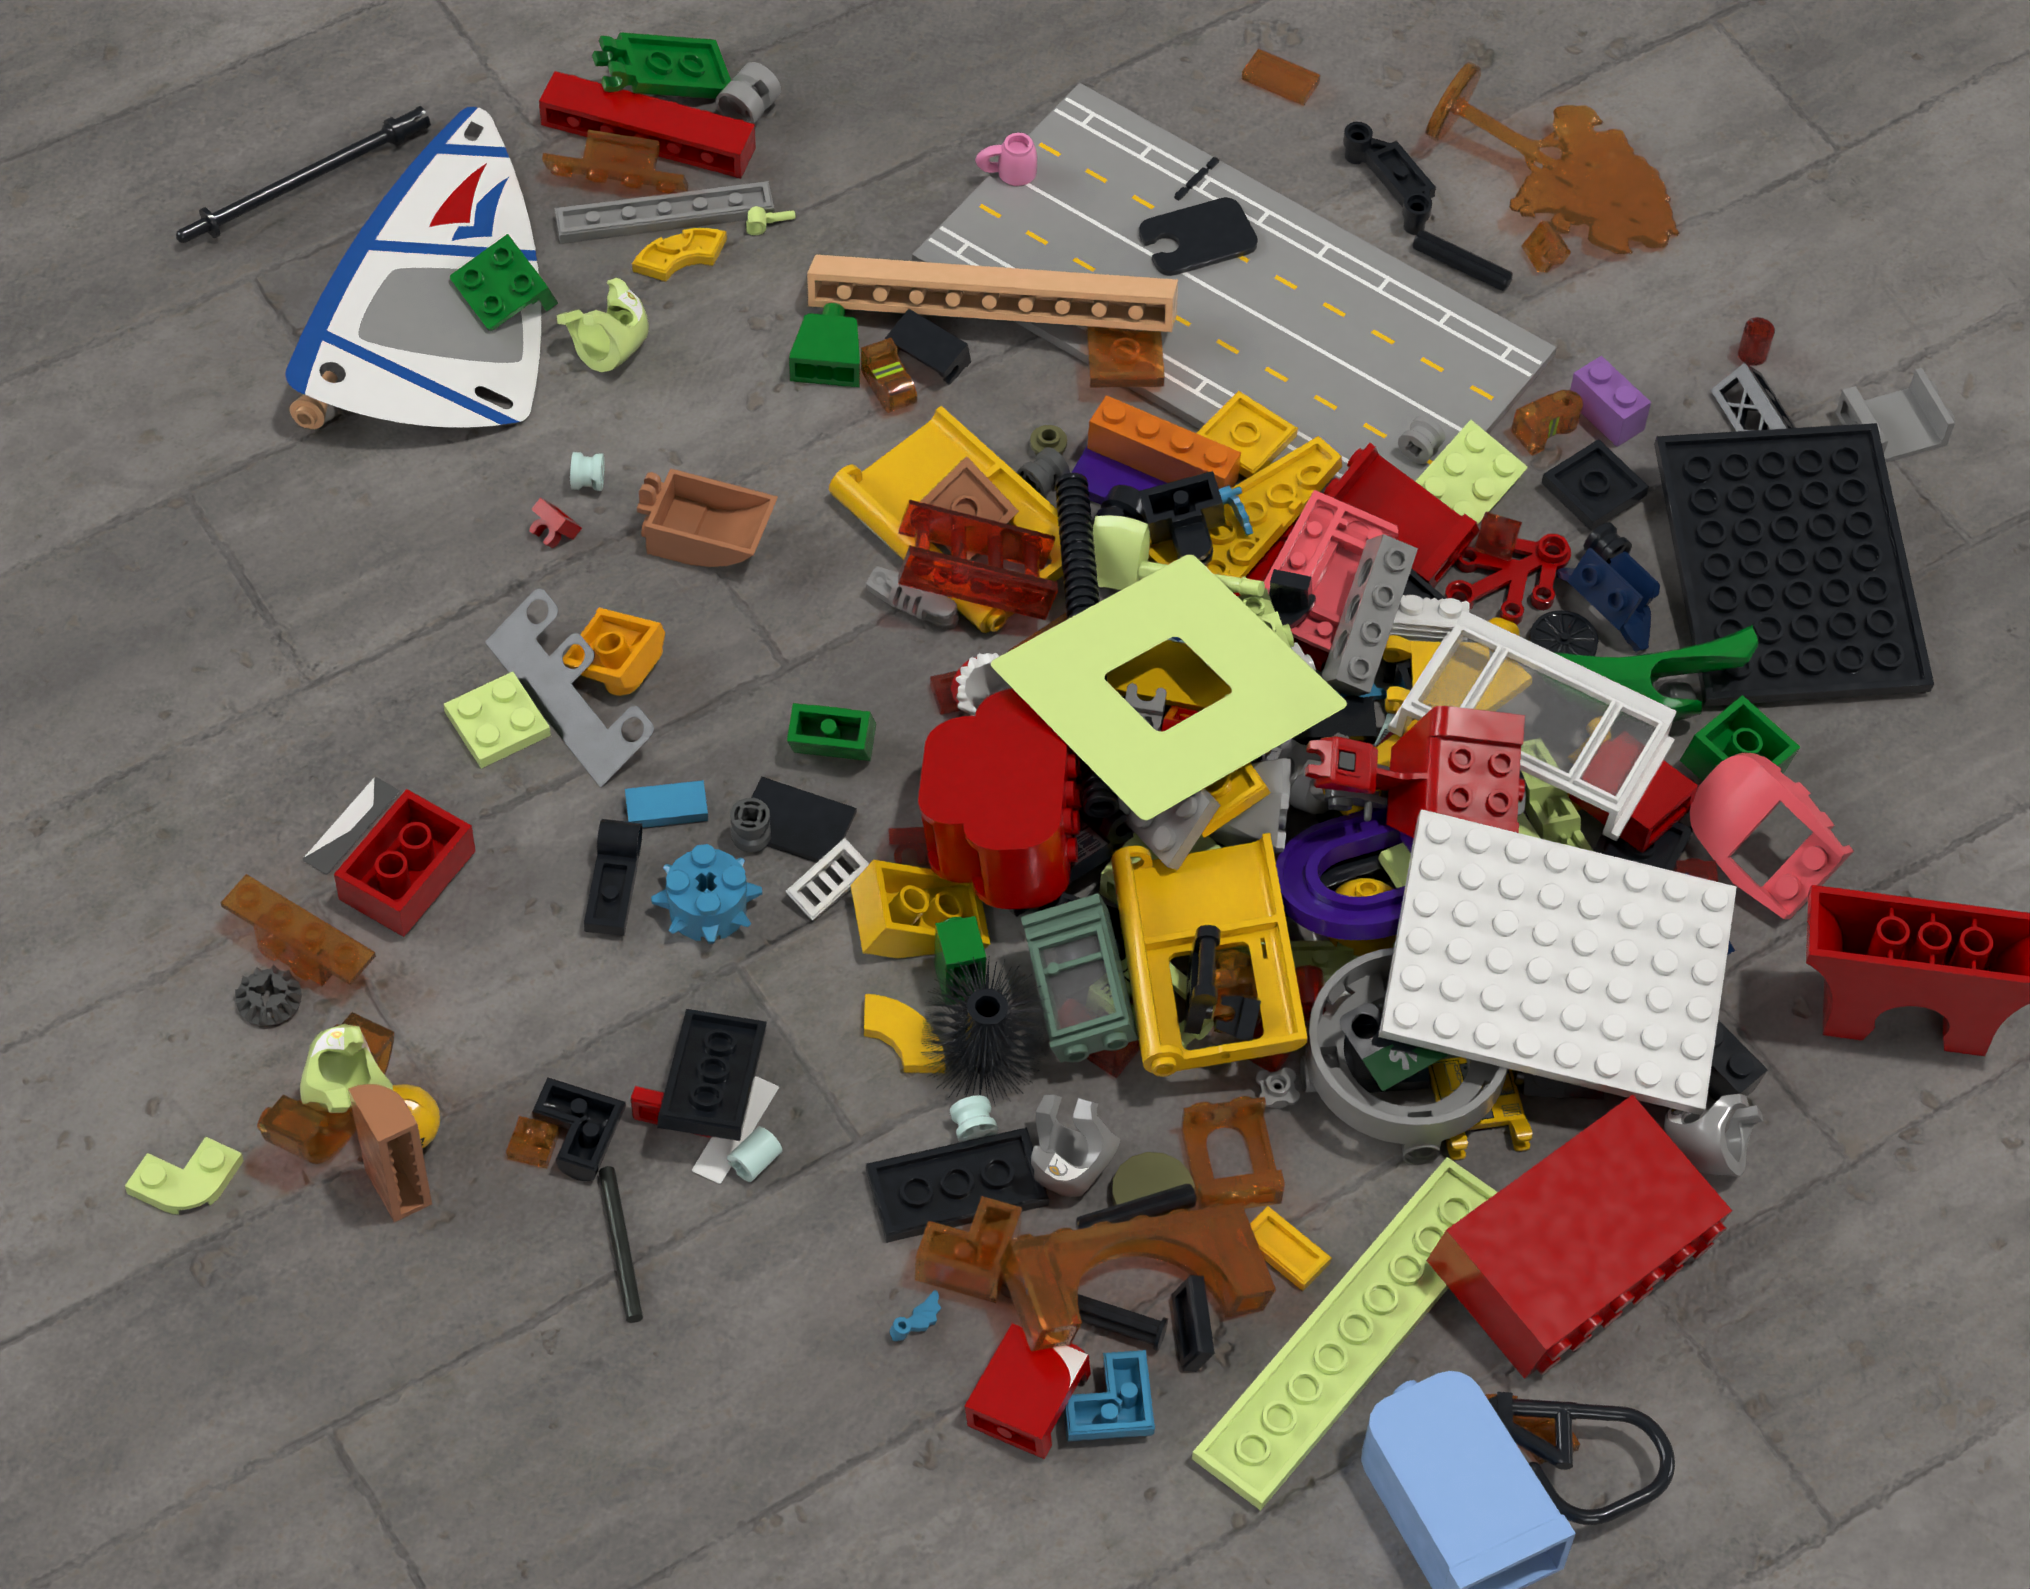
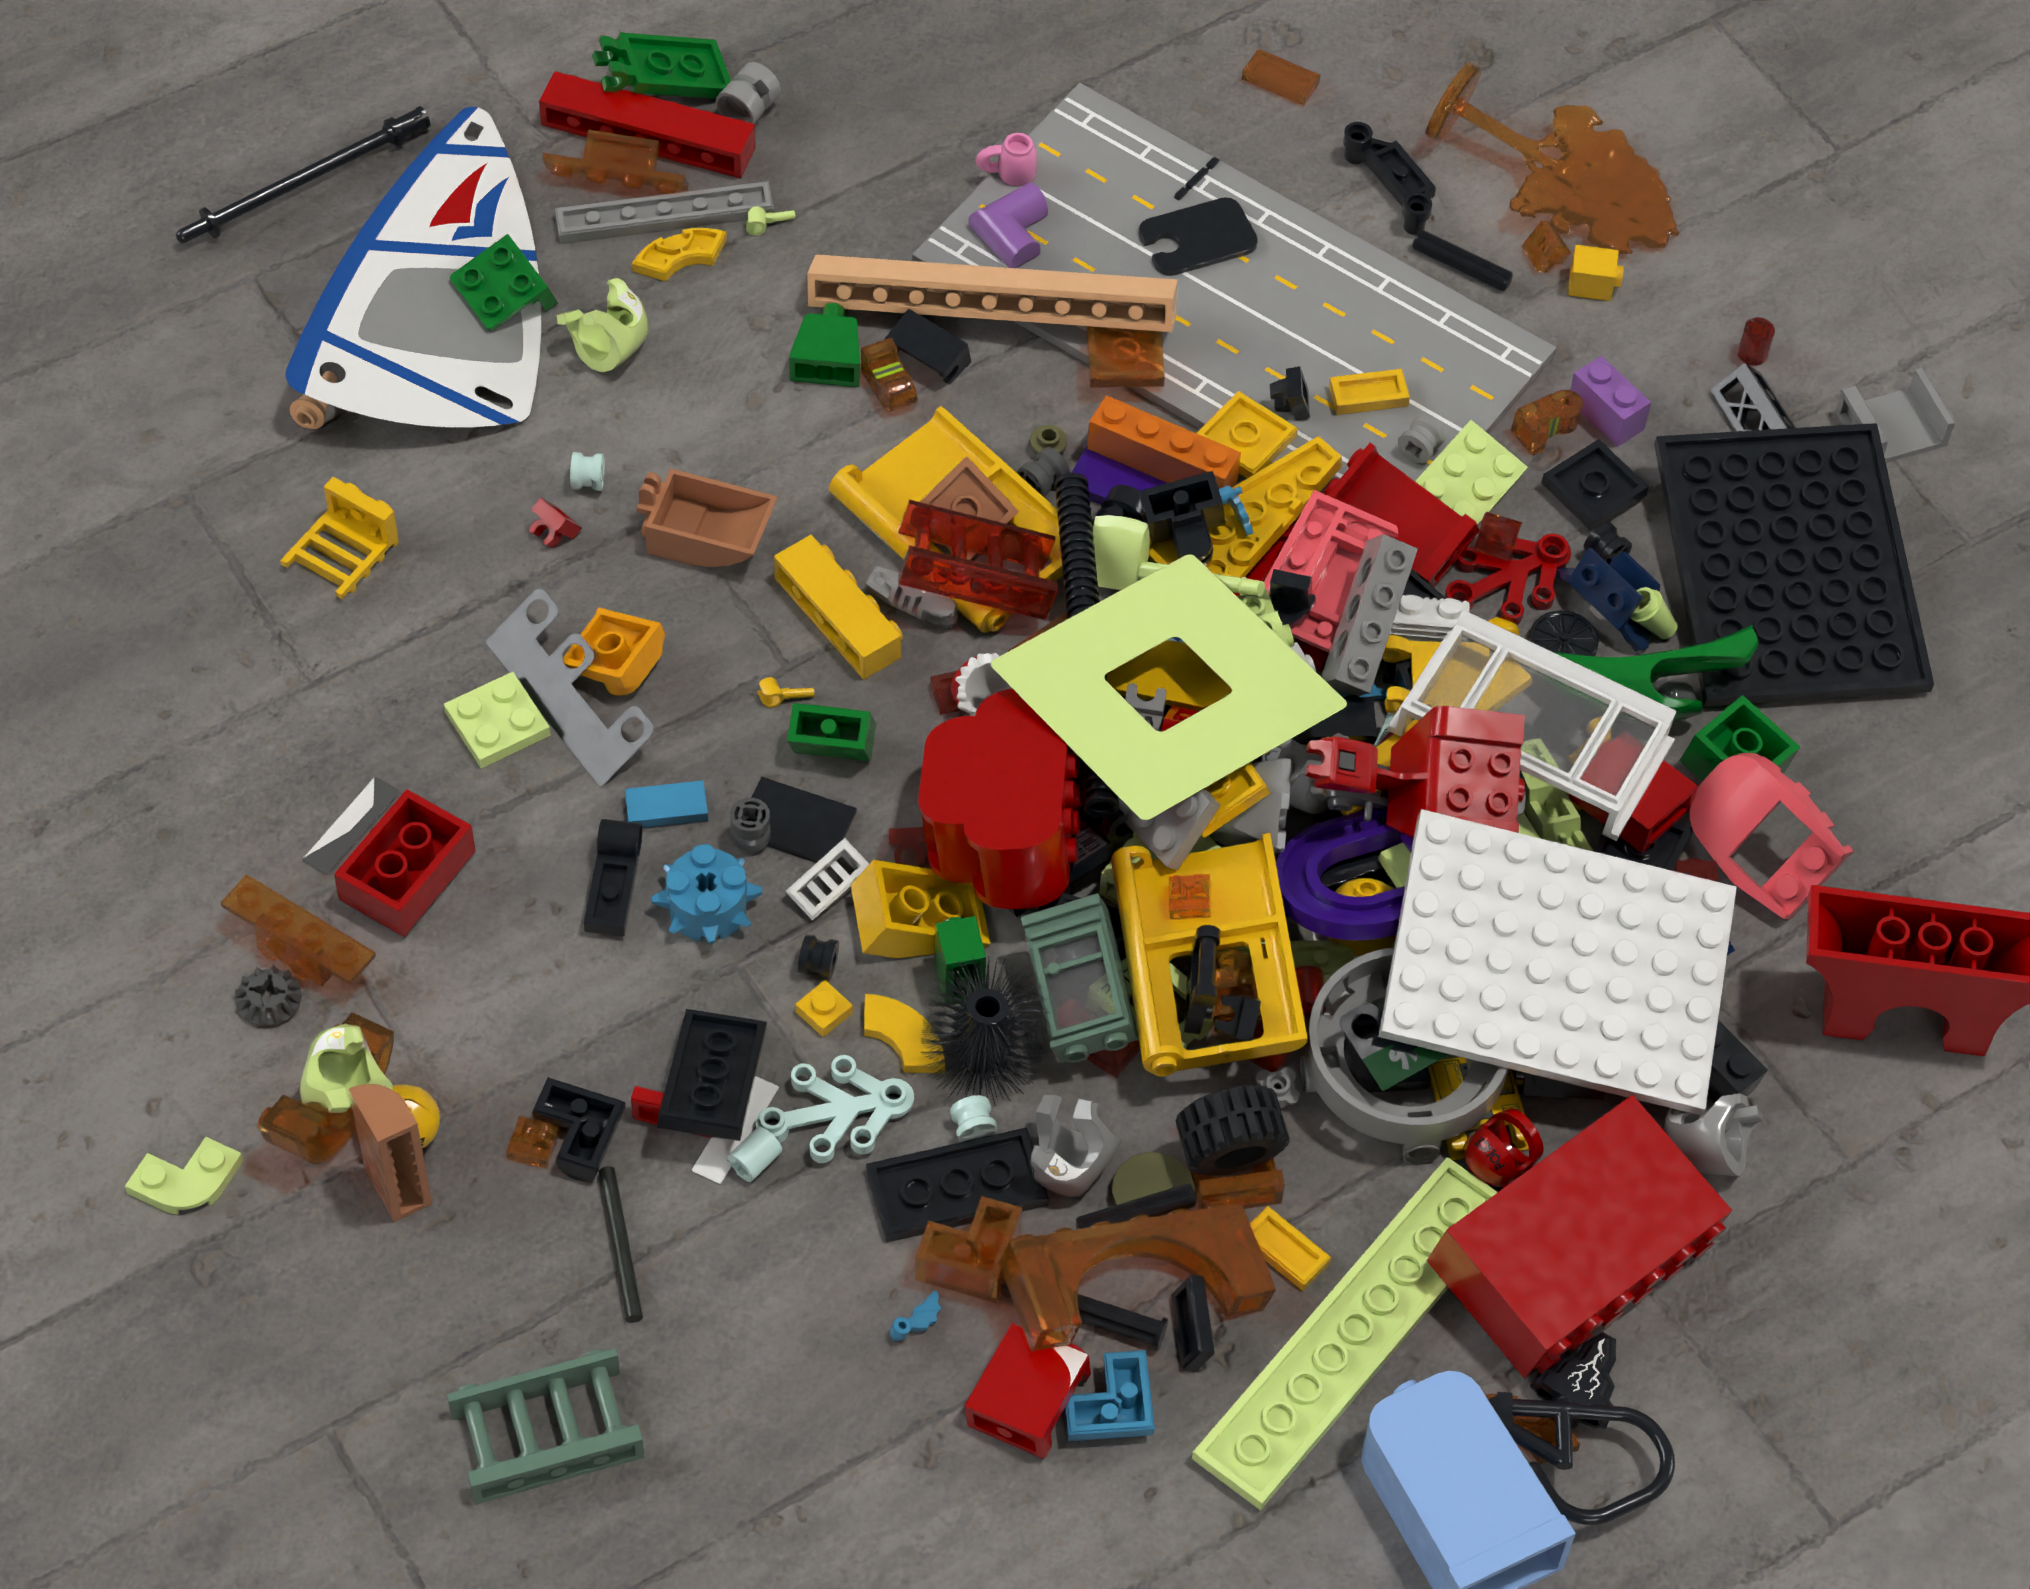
none -> yellow plate [280,477,399,599]
none -> sand green fence [447,1348,645,1505]
none -> light aqua plant [756,1055,914,1163]
none -> yellow hand [757,677,814,708]
none -> yellow brick [774,534,903,680]
none -> yellow plate [795,980,853,1037]
none -> black wheel [798,934,839,980]
none -> medium lavender brick [968,182,1048,268]
none -> clear orange tile [1169,874,1211,919]
none -> black tyre [1175,1085,1290,1176]
none -> black tile [1270,366,1310,420]
none -> yellow tile [1328,369,1410,415]
none -> red helmet [1464,1108,1544,1187]
none -> black rock [1530,1332,1616,1429]
none -> yellow brick [1568,245,1624,301]
none -> yellowish green cone [1630,587,1678,639]

